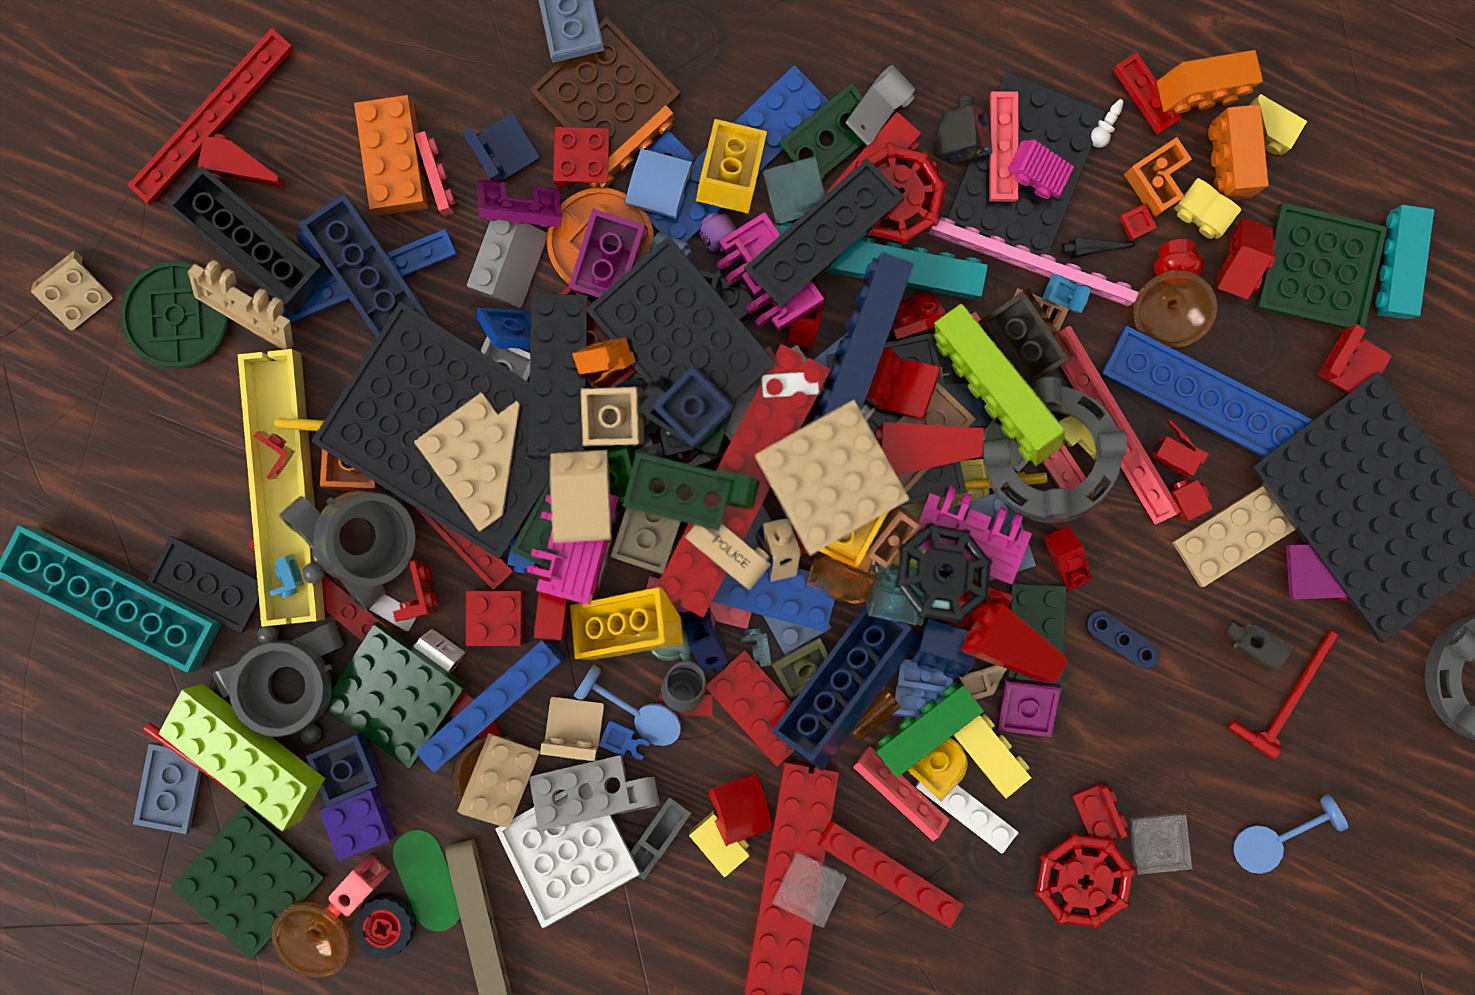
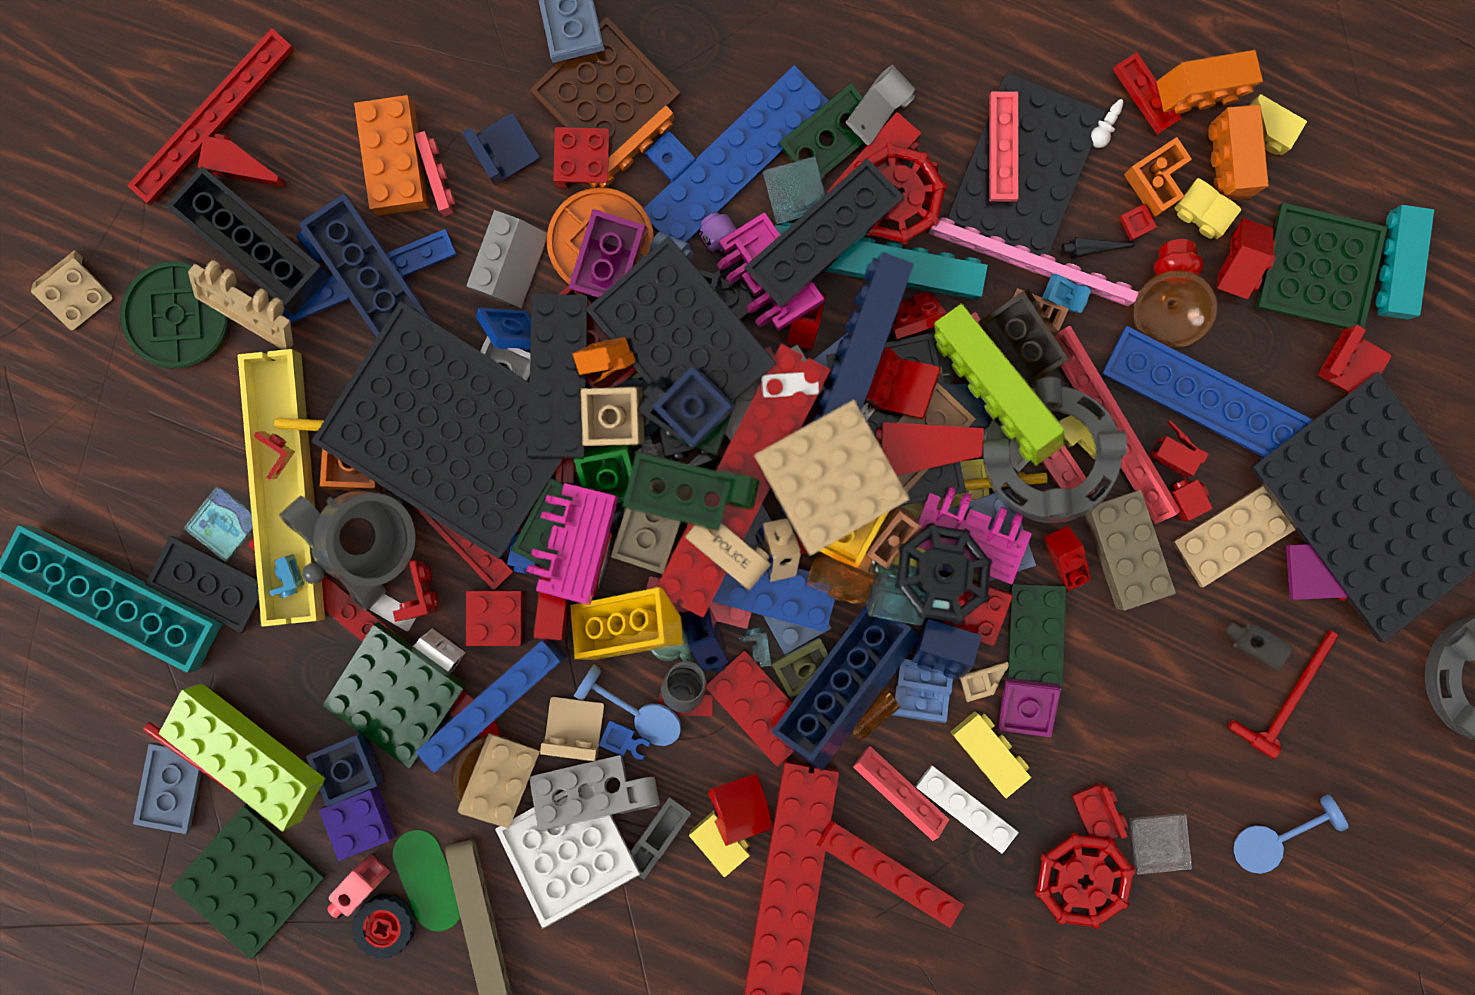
dark grey piece [212,621,345,745] -> none
clear orange dish [271,903,351,978] -> none
tan wing [414,393,521,532] -> none
magenta plate [477,179,562,227] -> none
tan slope [550,450,611,543] -> none
medium blue slope [625,148,693,219] -> none
yellow slope [696,119,767,213] -> none
clear plate [772,851,847,928] -> none
green brick [875,682,984,778] -> none
yellow tile [908,738,967,802] -> none
clear smoke torso [934,95,992,164] -> none
red slope [961,603,1068,682] -> none
dark pink brick [1008,140,1075,199] -> none
dark blue plate [1085,610,1159,669] -> none
none -> clear light blue tile [183,486,253,562]
none -> dark tan brick [1085,490,1176,611]

